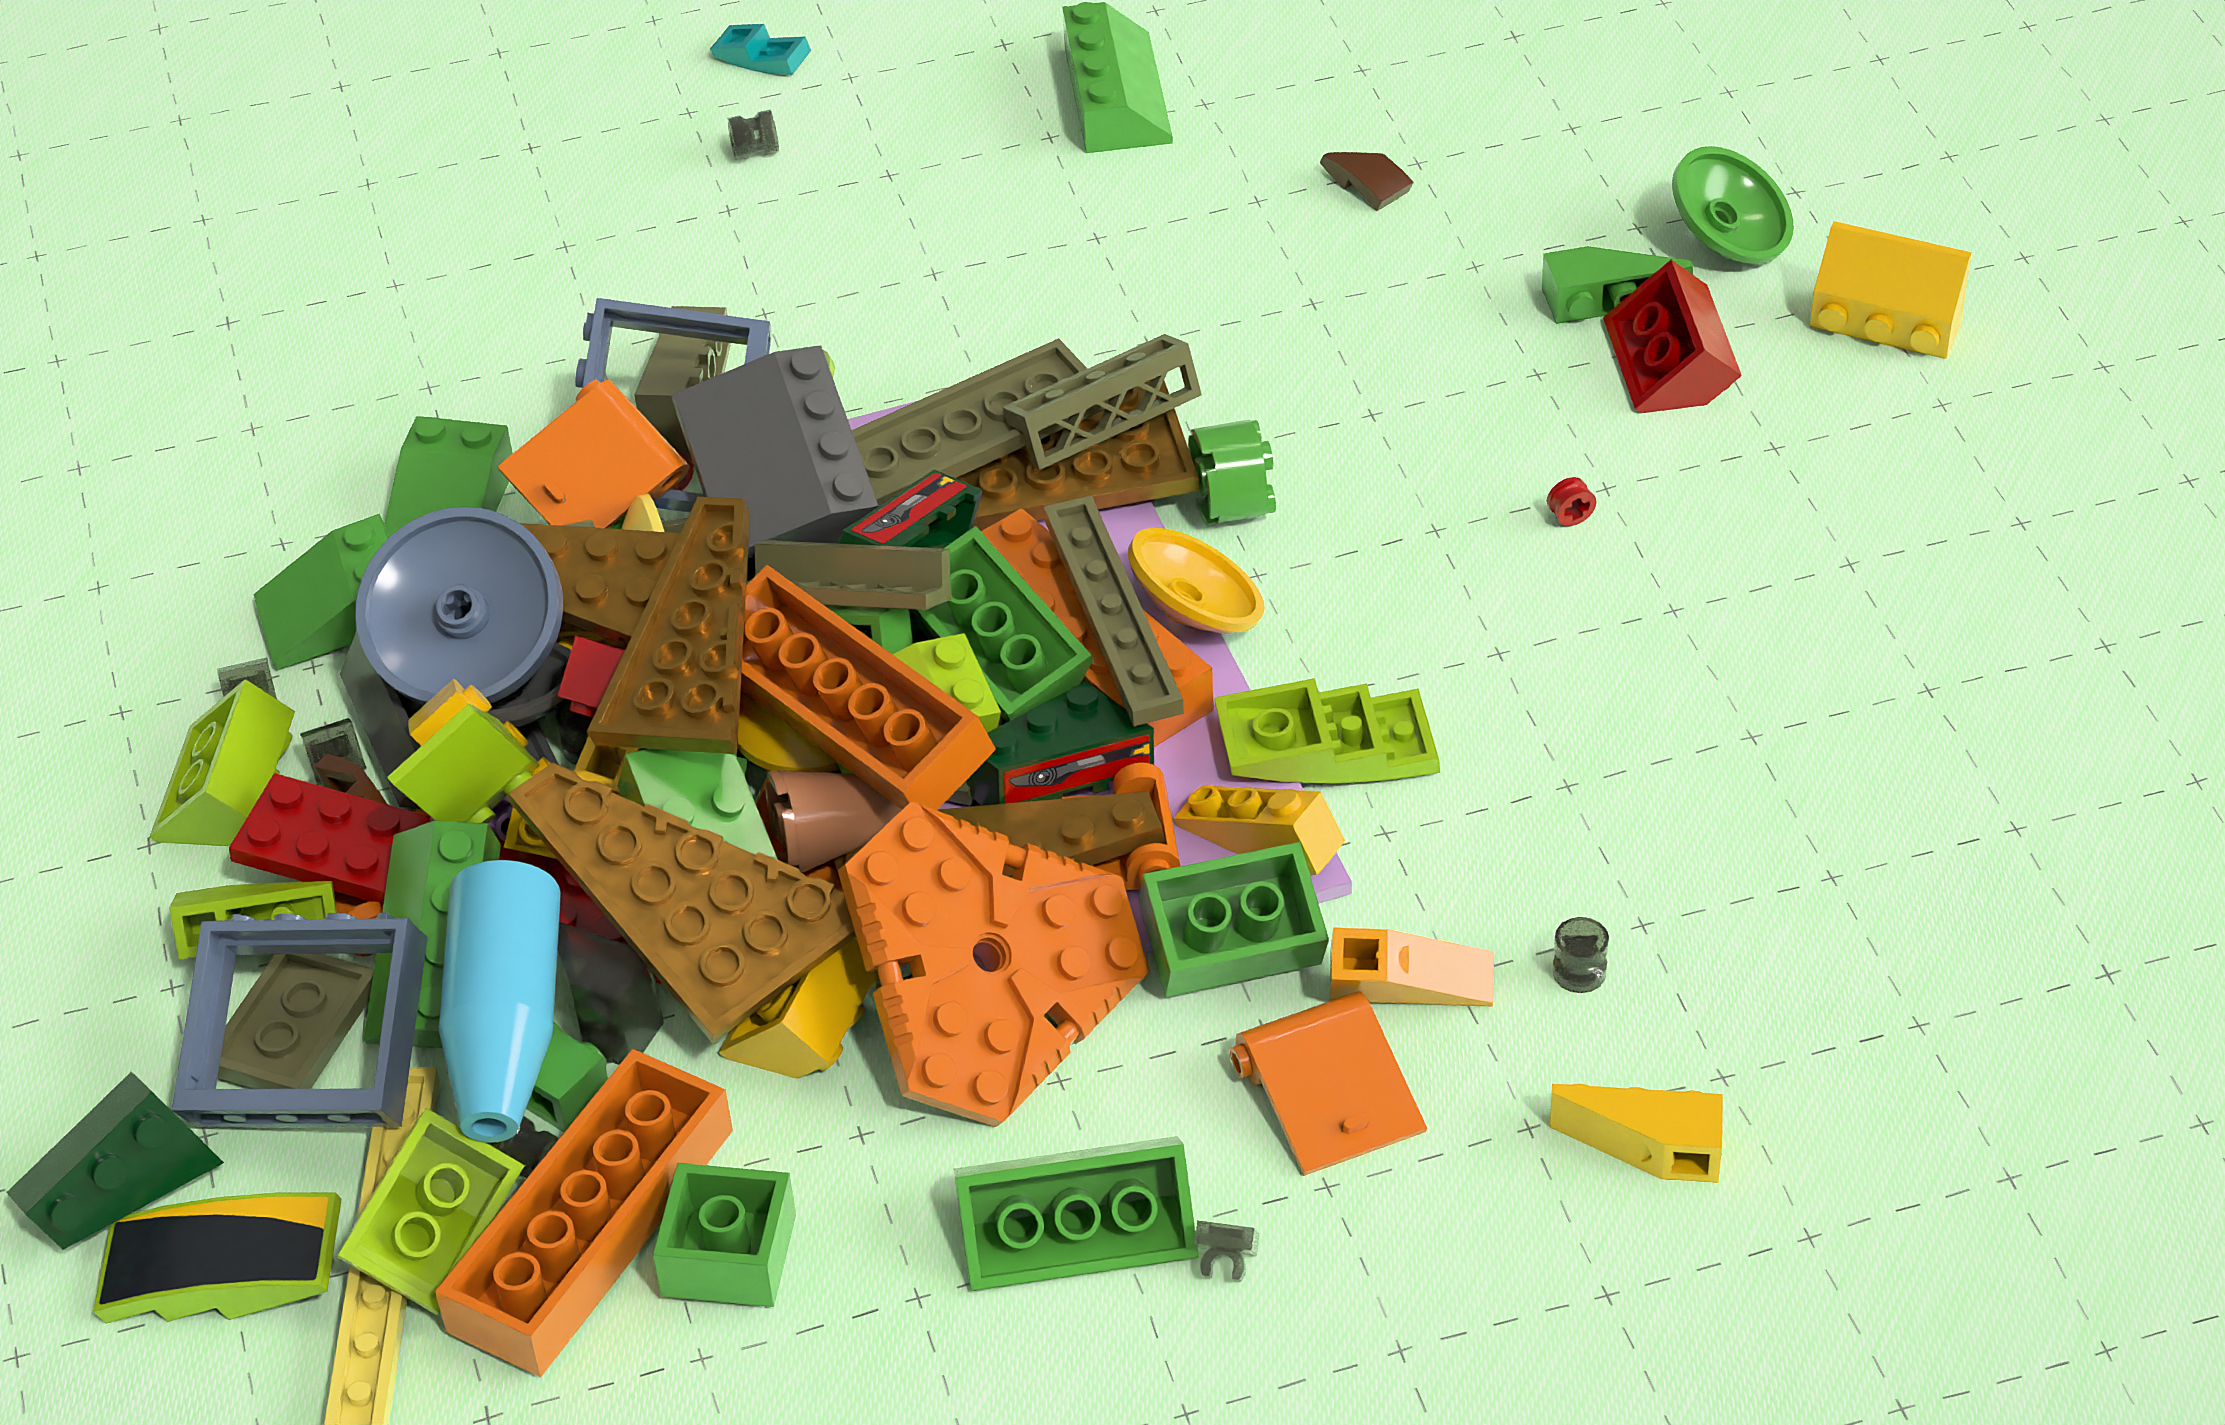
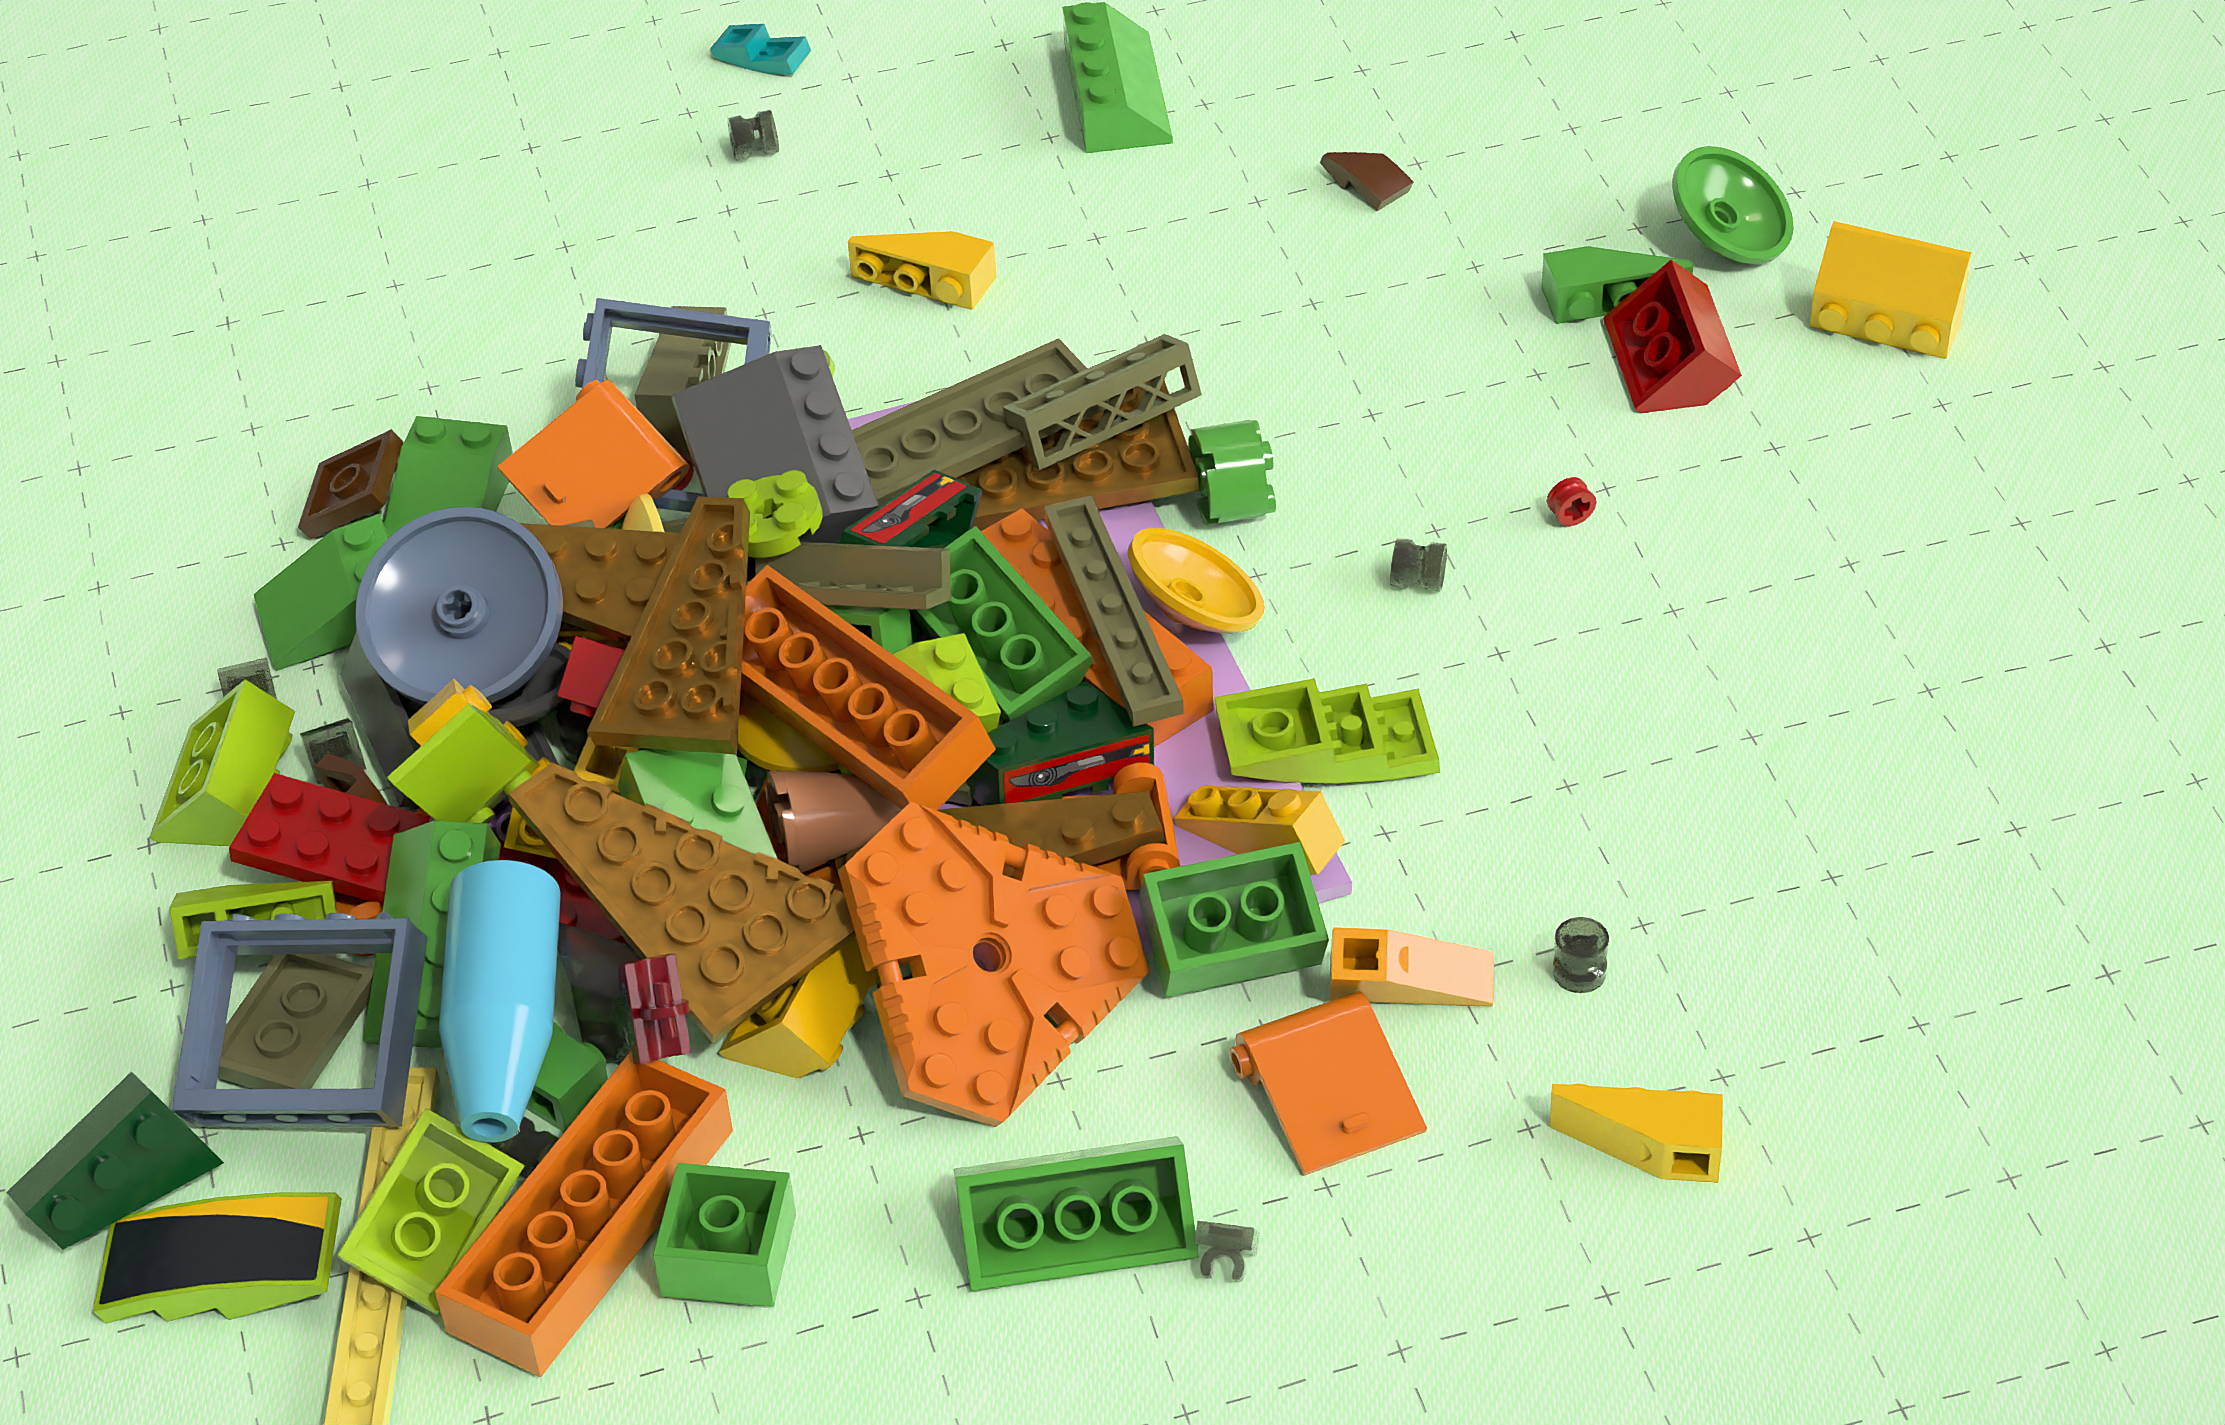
none -> reddish brown plate [298,429,404,539]
none -> dark red hips [618,954,691,1064]
none -> lime plate [727,470,823,558]
none -> yellow slope [847,231,997,310]
none -> clear smoke wheel [1390,538,1447,592]

